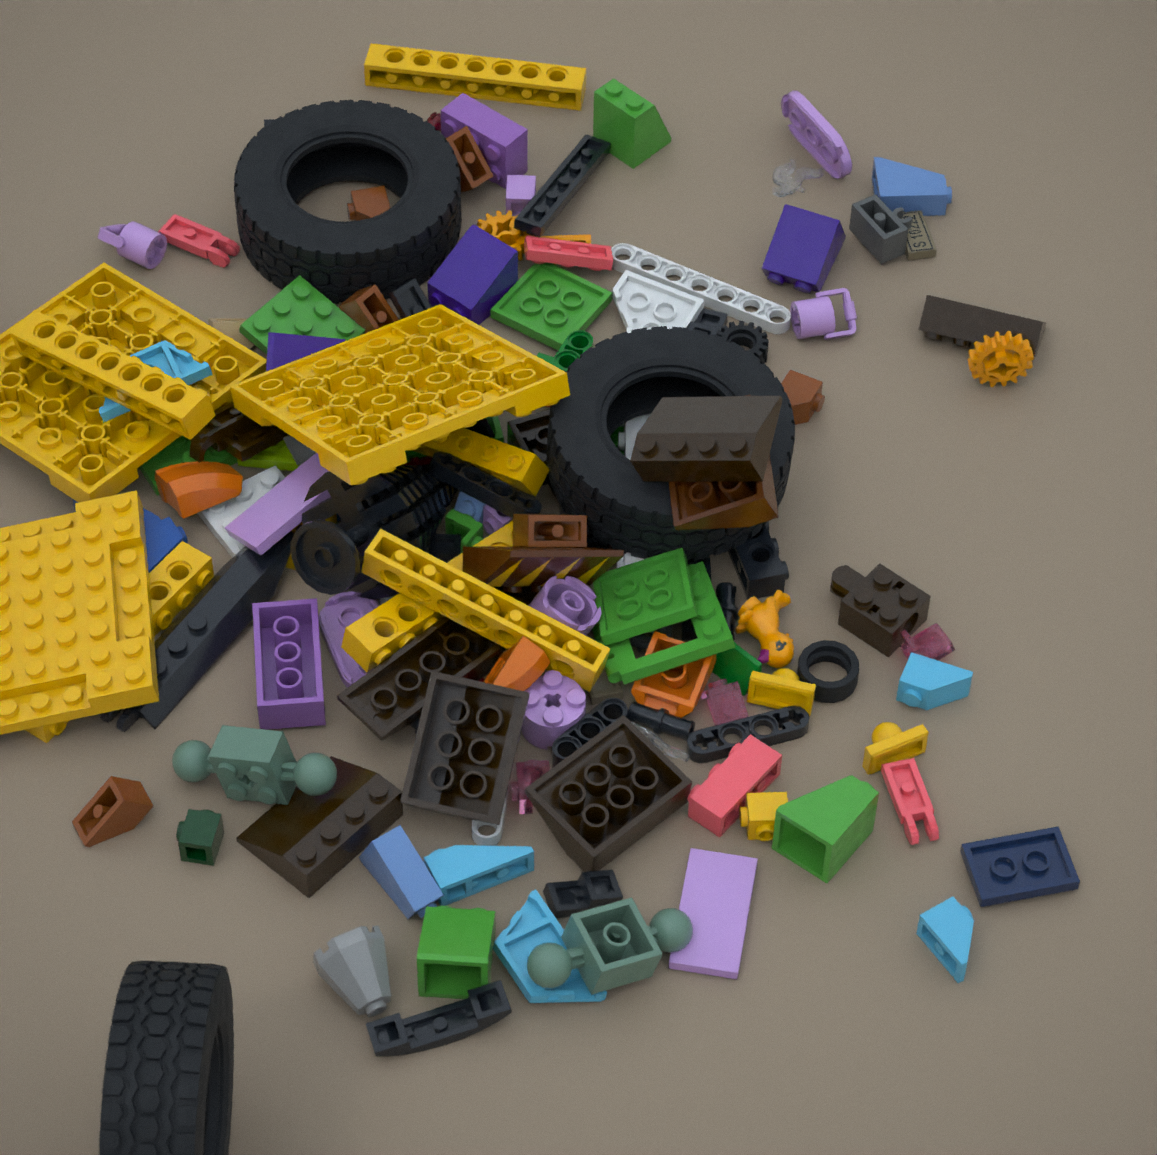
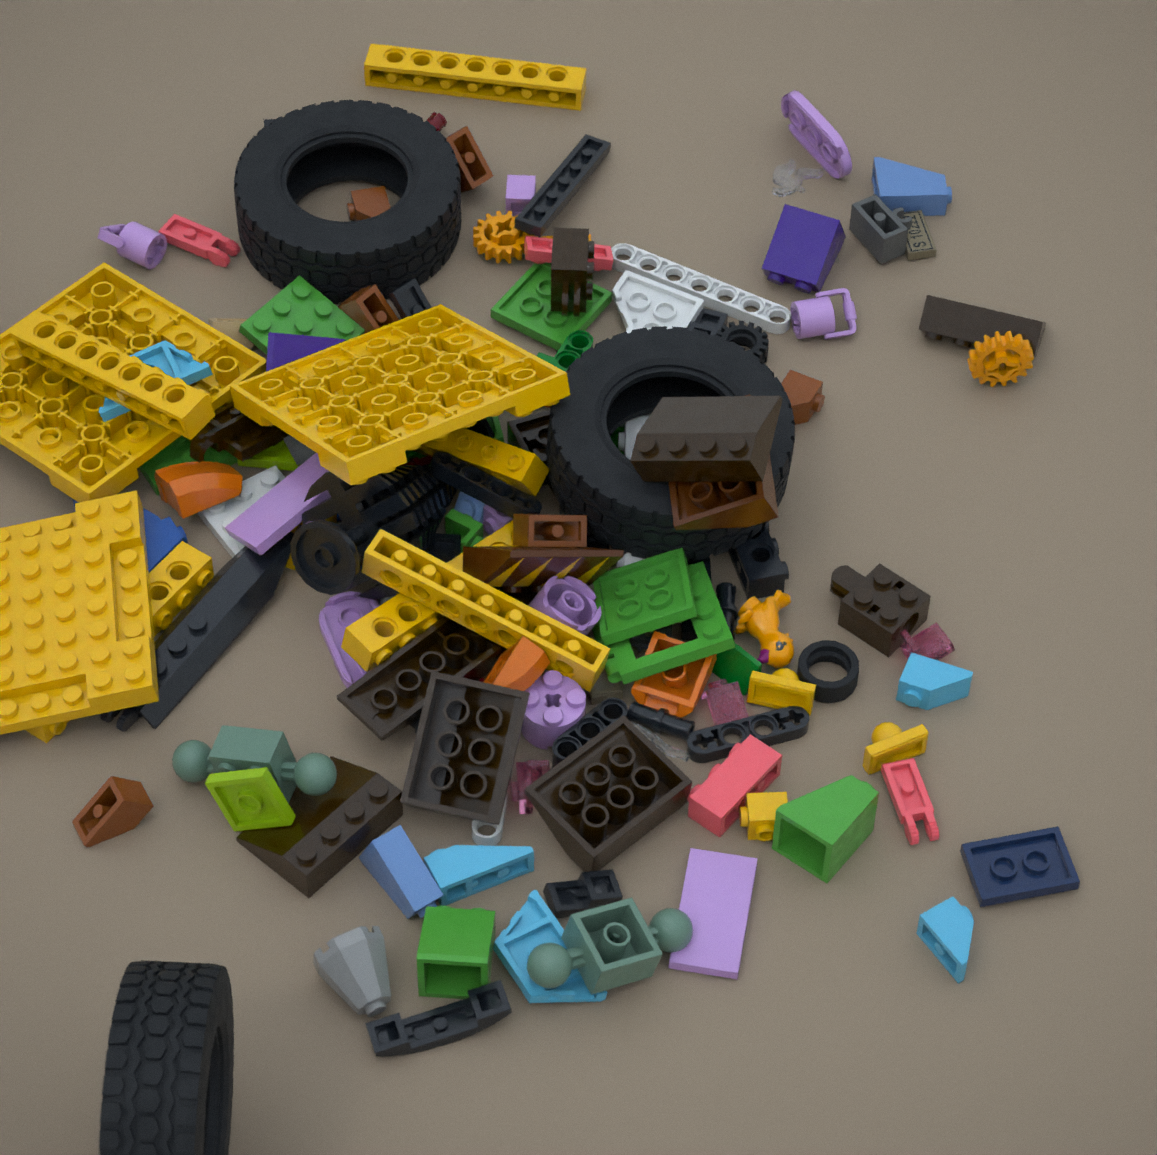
dark green brick [176,809,224,866] -> none
medium lavender brick [252,598,326,730] -> none
dark purple slope [427,224,518,325] -> none
medium lavender brick [441,93,528,189] -> none
bright green slope [593,78,671,169] -> none
none -> lime plate [205,767,296,832]
none -> dark brown brick [551,228,594,317]

